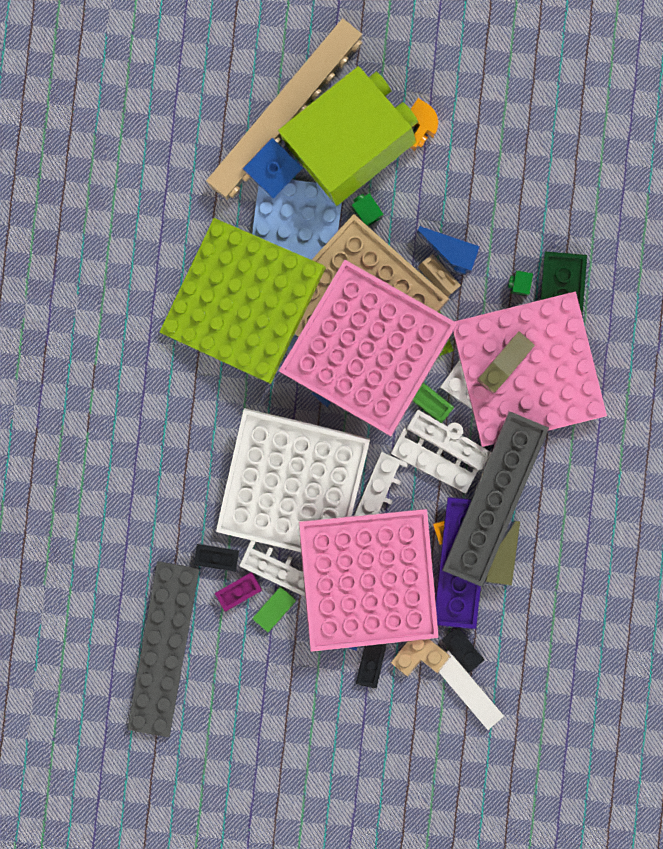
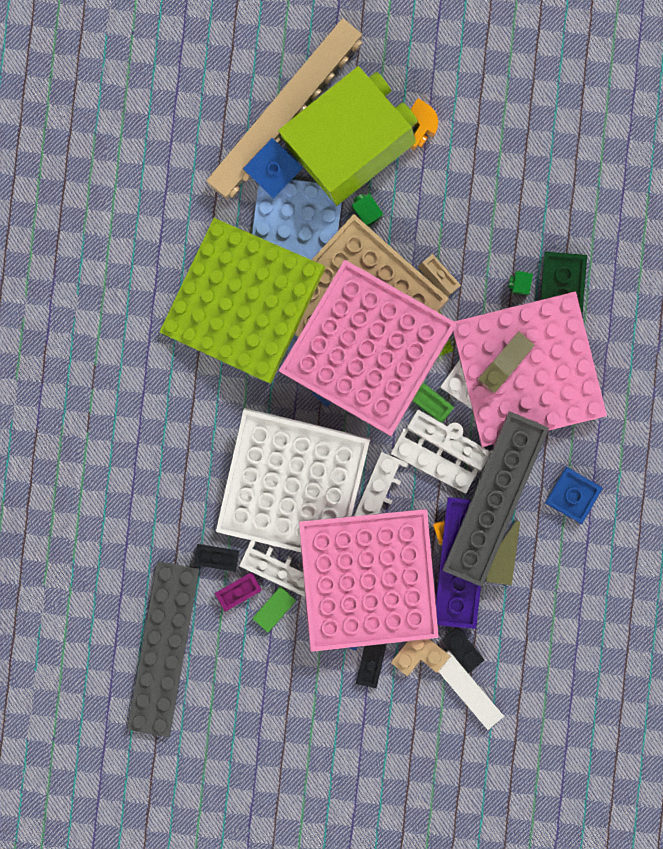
blue slope [417,226,480,275] -> none
none -> blue plate [544,466,603,525]

